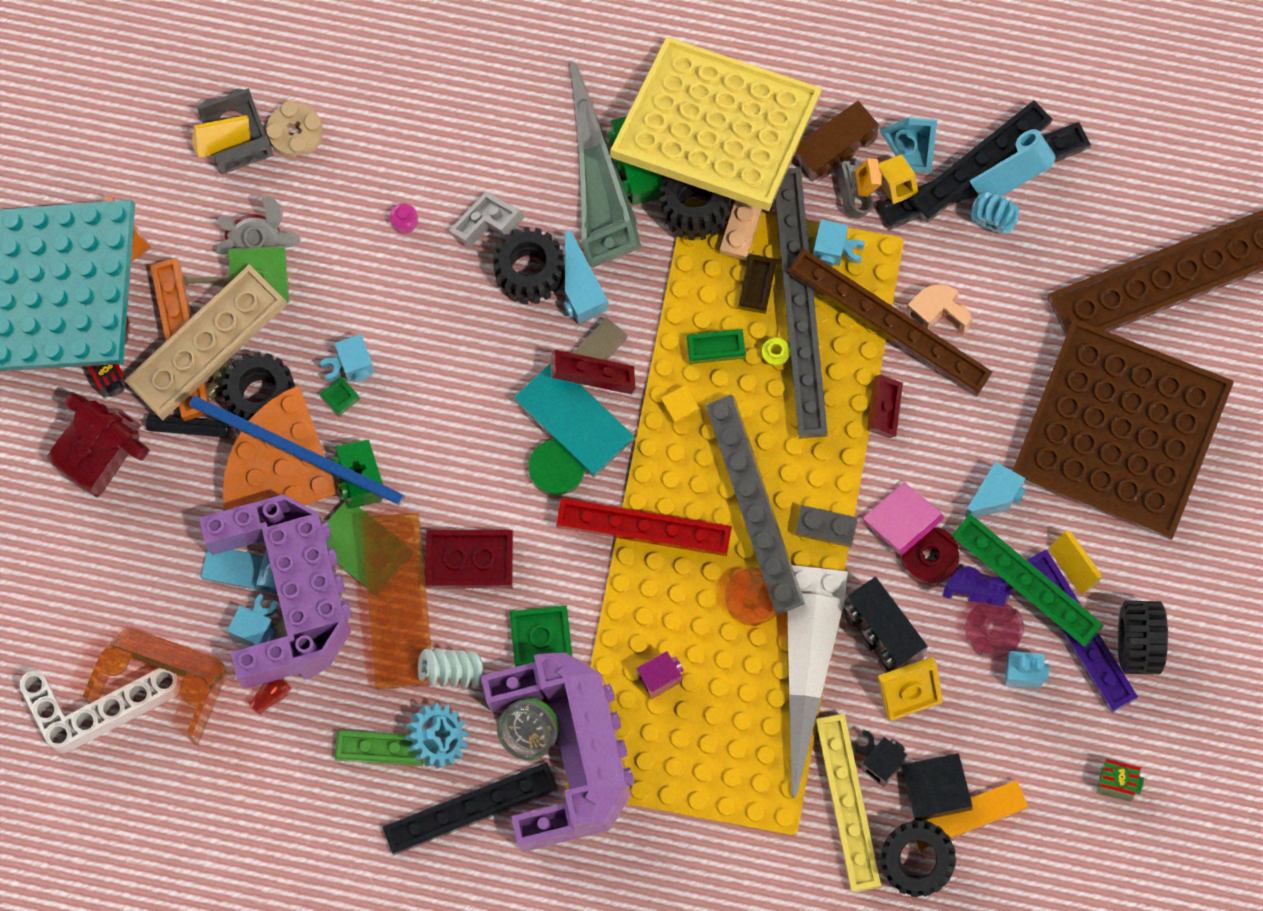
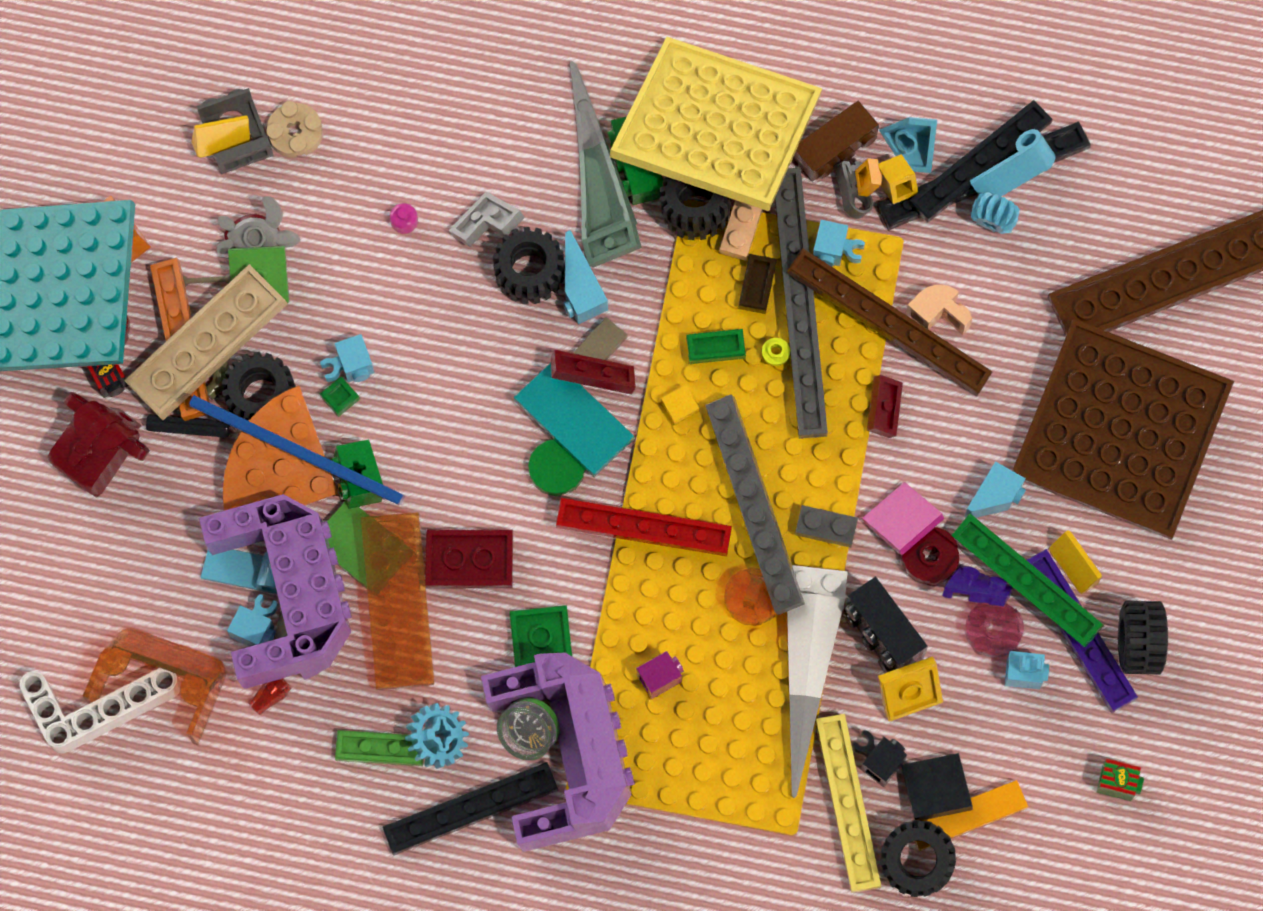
light aqua piece [418,648,483,689] -> none

